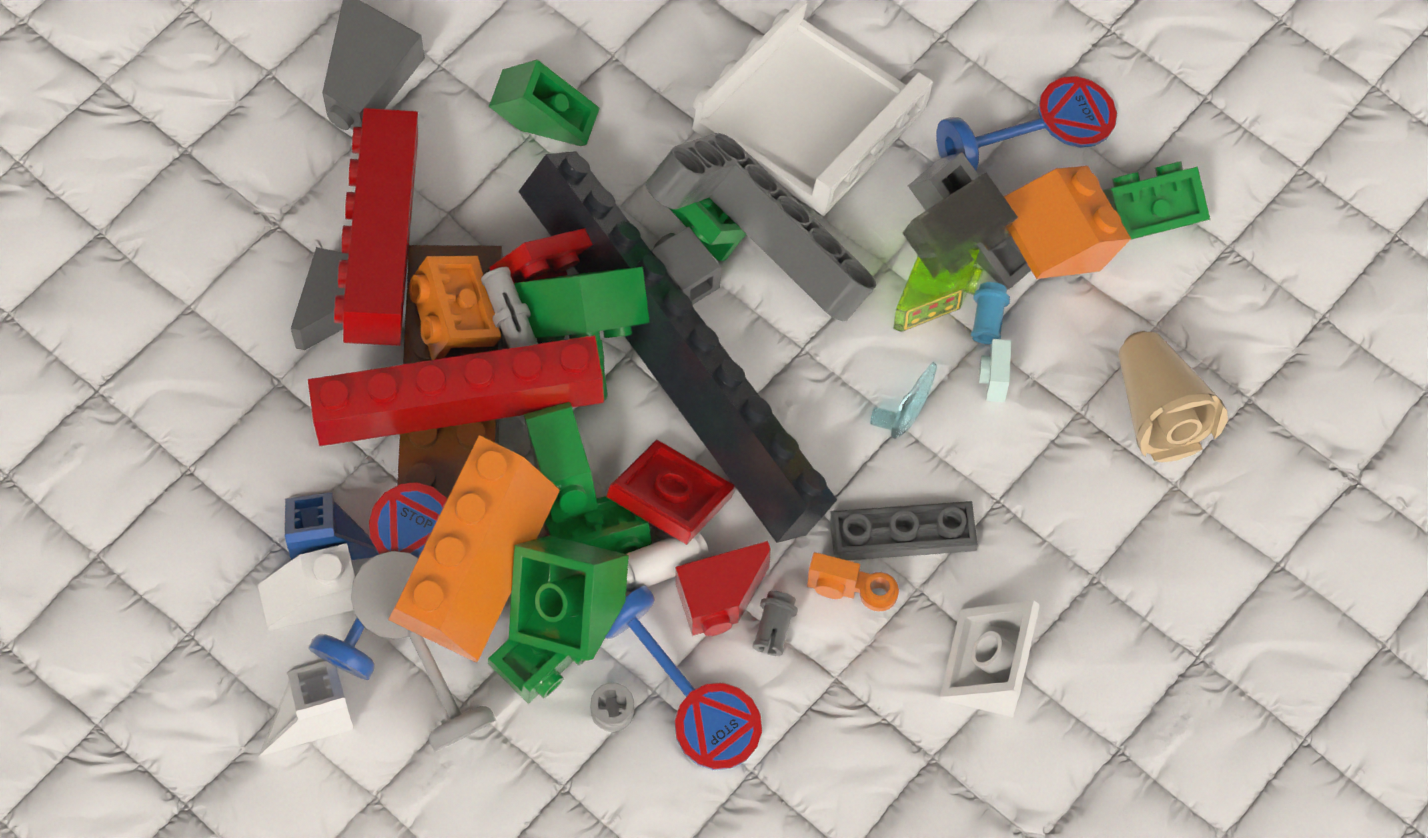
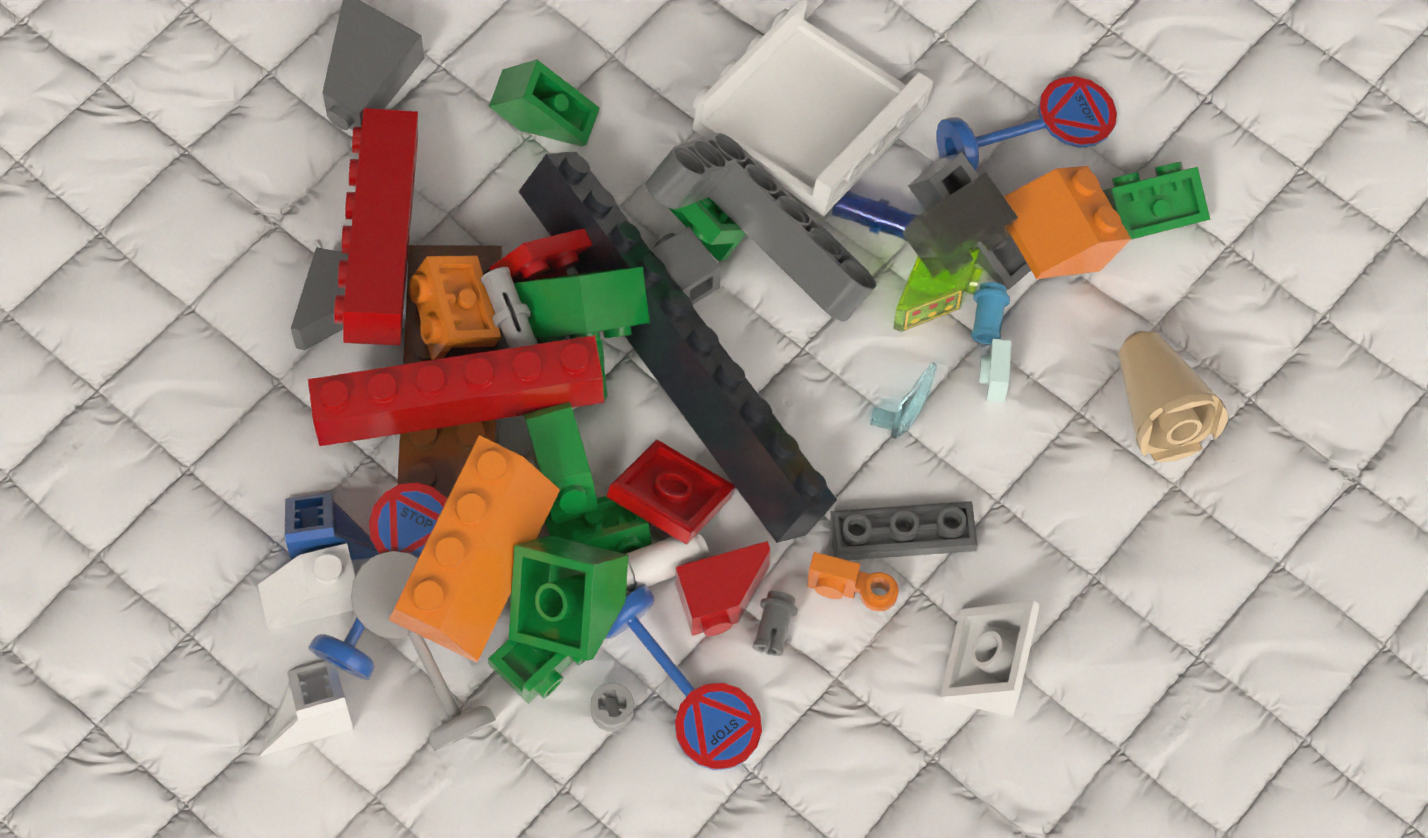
none -> clear blue pin [832,191,927,245]

